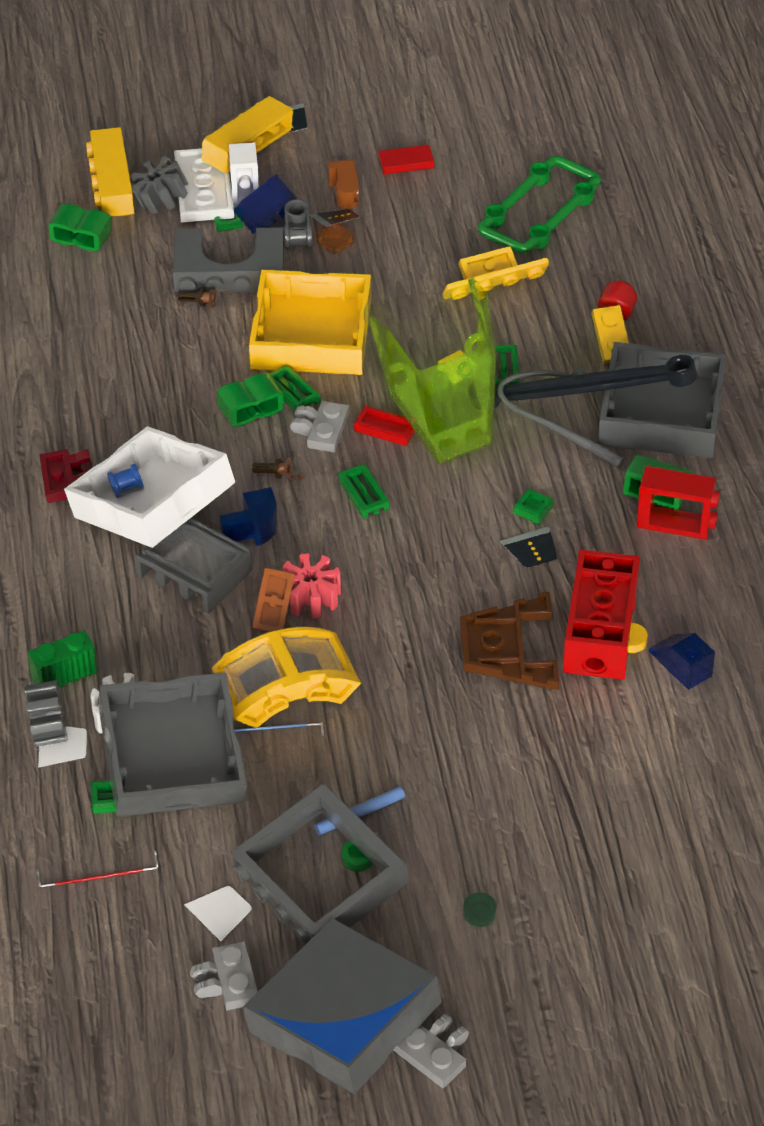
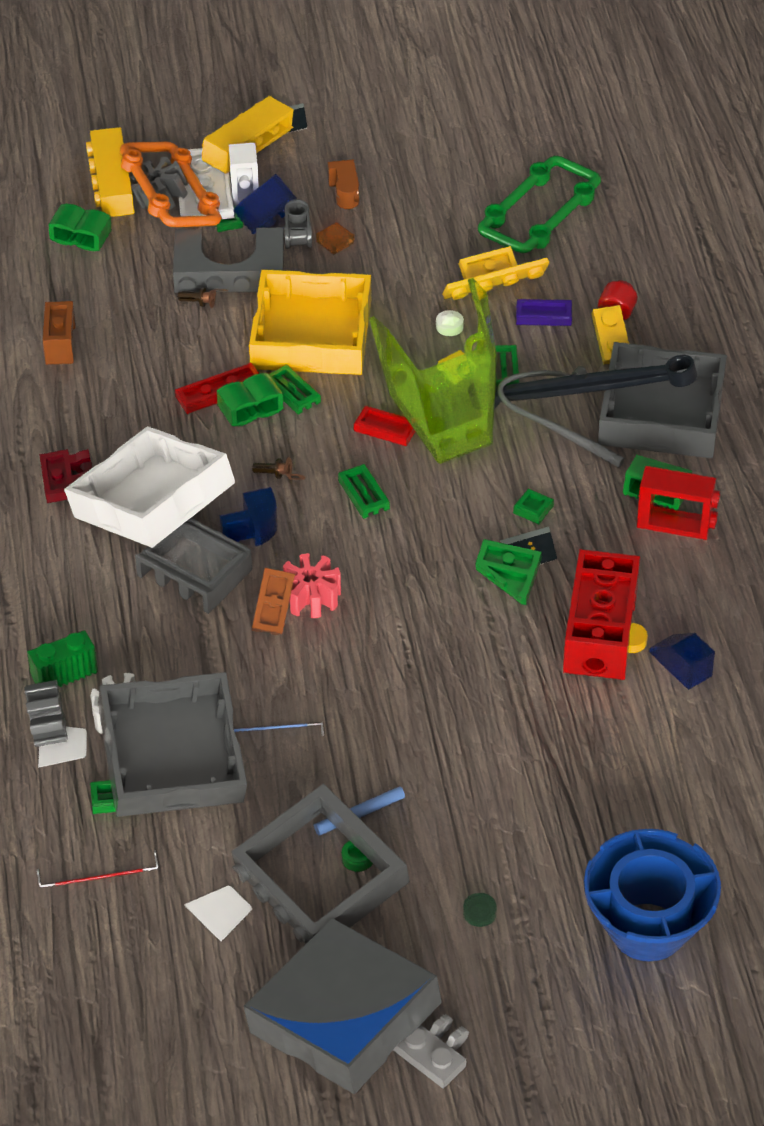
blue bush [107,464,144,498] -> none
light grey hinge [189,941,258,1011] -> none
yellow window [212,627,361,728] -> none
light grey hinge [289,401,349,453] -> none
black sticker [309,209,359,227] -> none
red tile [378,145,434,175] -> none
reddish brown wing [460,592,559,690] -> none
none -> dark orange panel [43,301,76,365]
none -> orange bar [120,141,222,227]
none -> red tile [175,363,259,414]
none -> tile [436,310,464,336]
none -> green wing [475,539,542,605]
none -> dark purple tile [516,299,572,326]
none -> blue cone [584,829,721,961]

